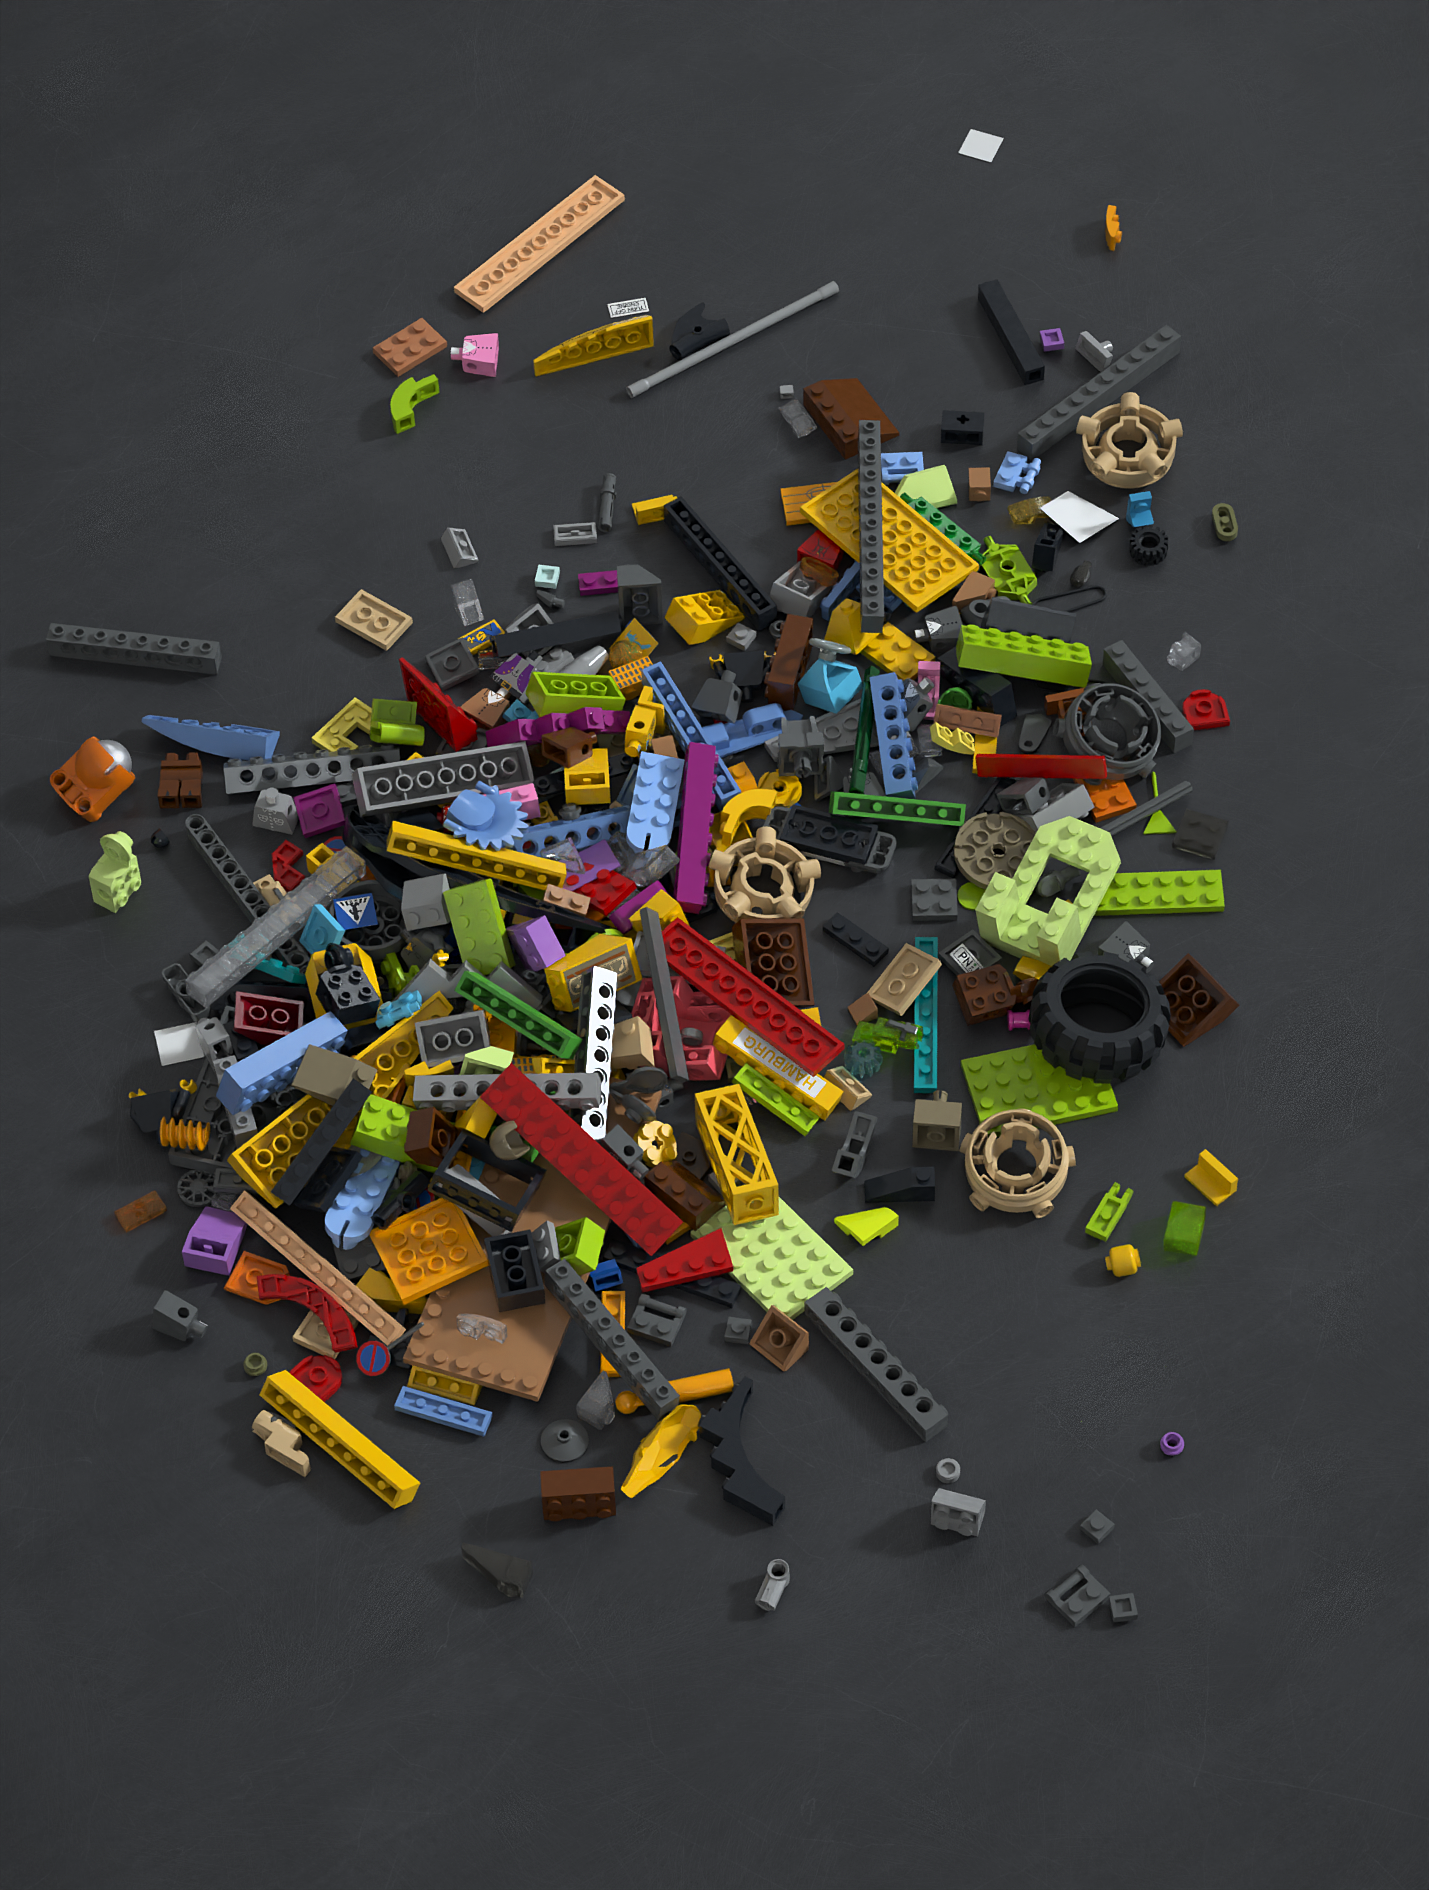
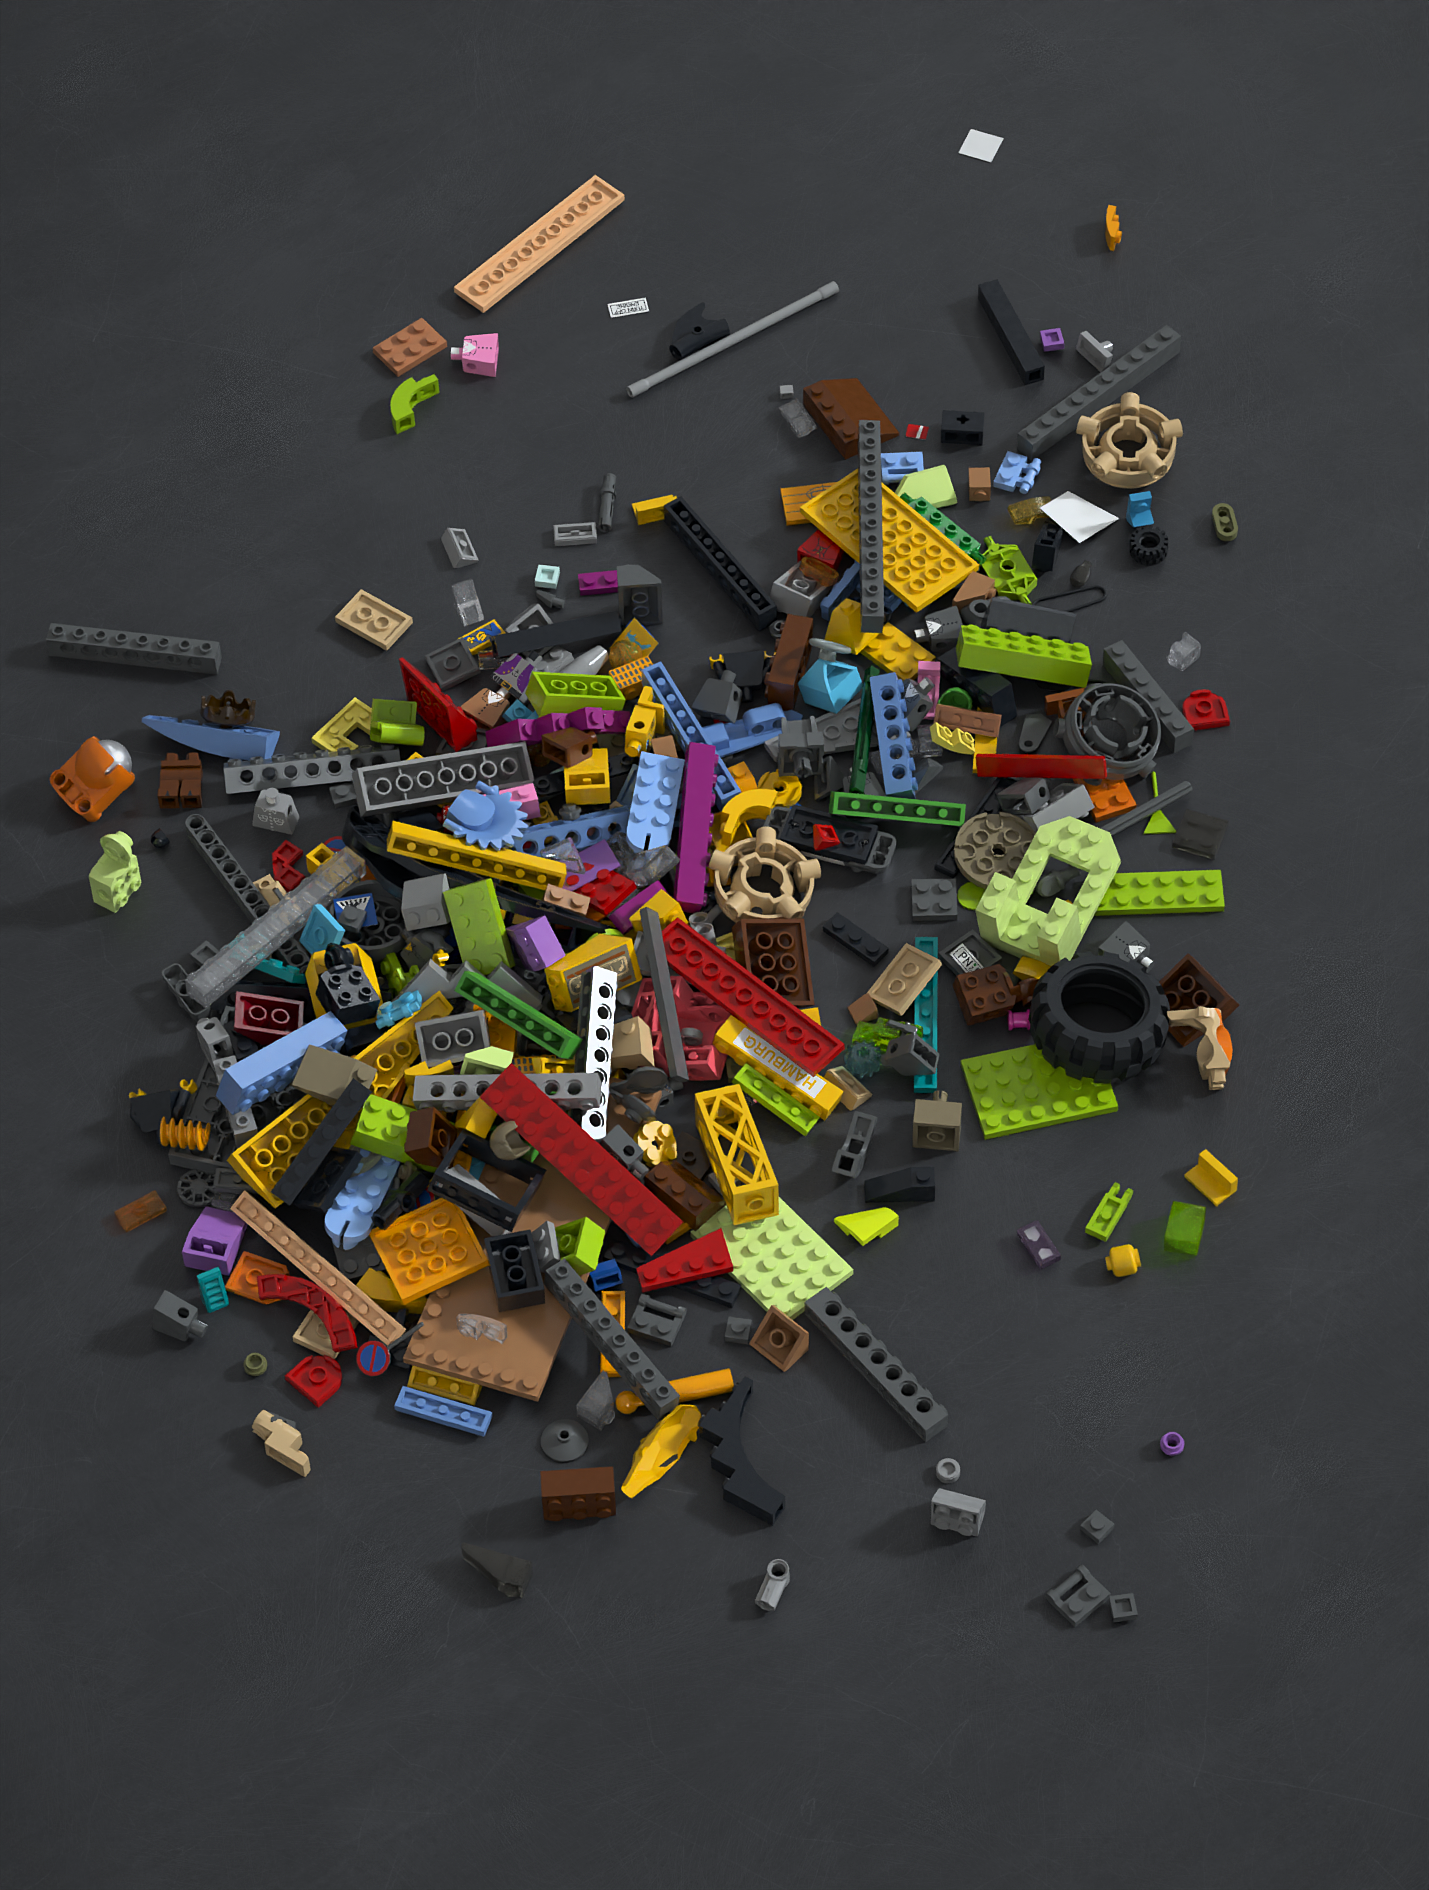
white sticker [154,1022,204,1066] -> none
yellow brick [259,1370,420,1509] -> none
magenta plate [293,784,346,838] -> none
yellow wedge [533,315,654,377] -> none
yellow slope [664,590,745,645] -> none
light grey plate [726,623,756,651] -> none
tan piece [960,1109,1076,1218] -> none
none -> teal slope [197,1267,229,1313]
none -> dark brown plate [200,690,256,729]
none -> dark grey plate [337,905,367,933]
none -> light grey beam [689,905,722,946]
none -> red slope [813,824,840,851]
none -> dark grey torso [881,1033,940,1076]
none -> red sticker [906,424,929,439]
none -> clear purple piece [1017,1220,1061,1270]
none -> tan hips [1167,1006,1233,1090]

